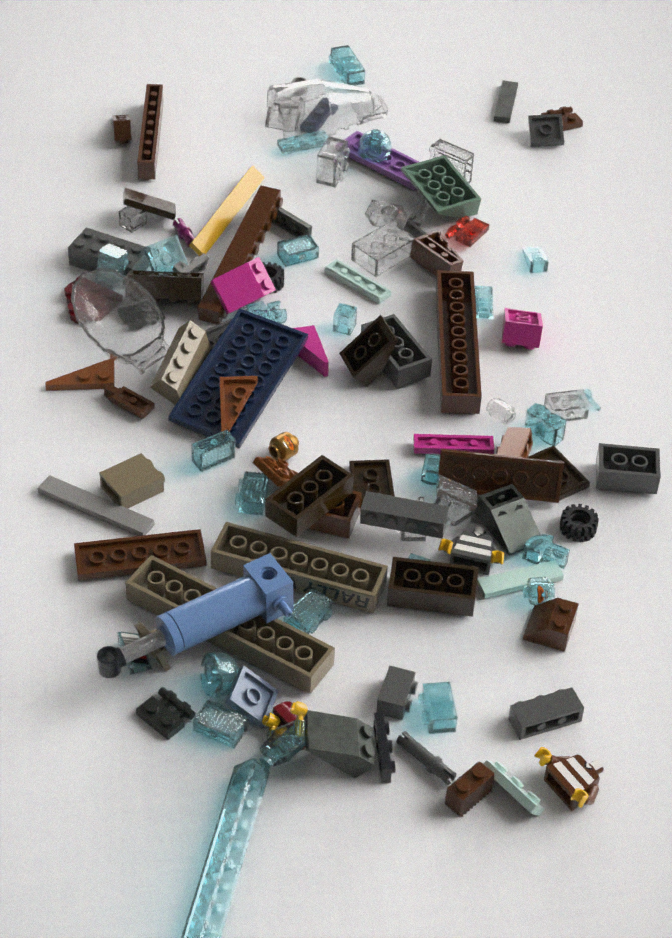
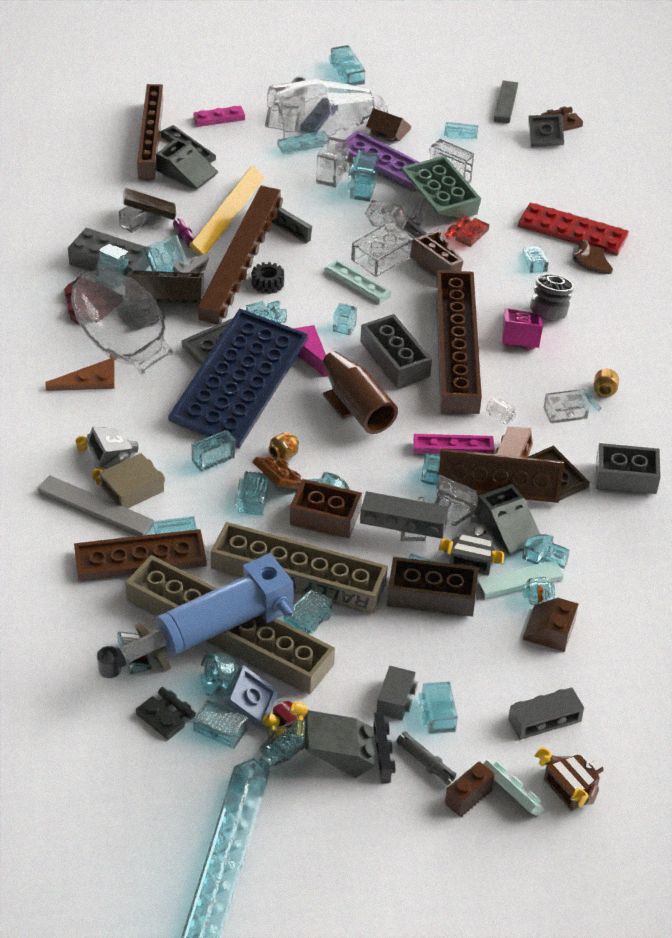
reddish brown hinge [103,383,155,419] -> none
reddish brown slope [112,115,132,144] -> none
dark tan slope [150,320,211,405] -> none
dark pink slope [210,257,276,314] -> none
dark orange wing [219,376,258,437] -> none
dark brown brick [265,455,354,538] -> none
clear light blue brick [277,233,319,267] -> none
dark brown slope [339,315,398,387] -> none
dark brown tile [349,459,395,506] -> none
clear light blue cylinder [358,129,392,162] -> none
clear light blue slope [475,286,494,319] -> none
clear light blue brick [524,403,567,446] -> none
black tyre [560,504,599,542] -> none
none -> dark grey torso [76,426,139,485]
none -> clear light blue tile [153,516,197,534]
none -> pearl dark grey slope [156,138,218,189]
none -> pearl dark grey tile [160,125,216,163]
none -> dark pink plate [193,105,245,127]
none -> reddish brown piece [323,351,398,434]
none -> clear light blue brick [348,151,378,202]
none -> reddish brown slope [366,108,412,141]
none -> clear light blue tile [444,122,479,140]
none -> red plate [518,202,629,256]
none -> dark grey wheel [530,274,574,319]
none -> reddish brown arm [573,240,613,274]
none -> pearl gold head [593,368,619,397]

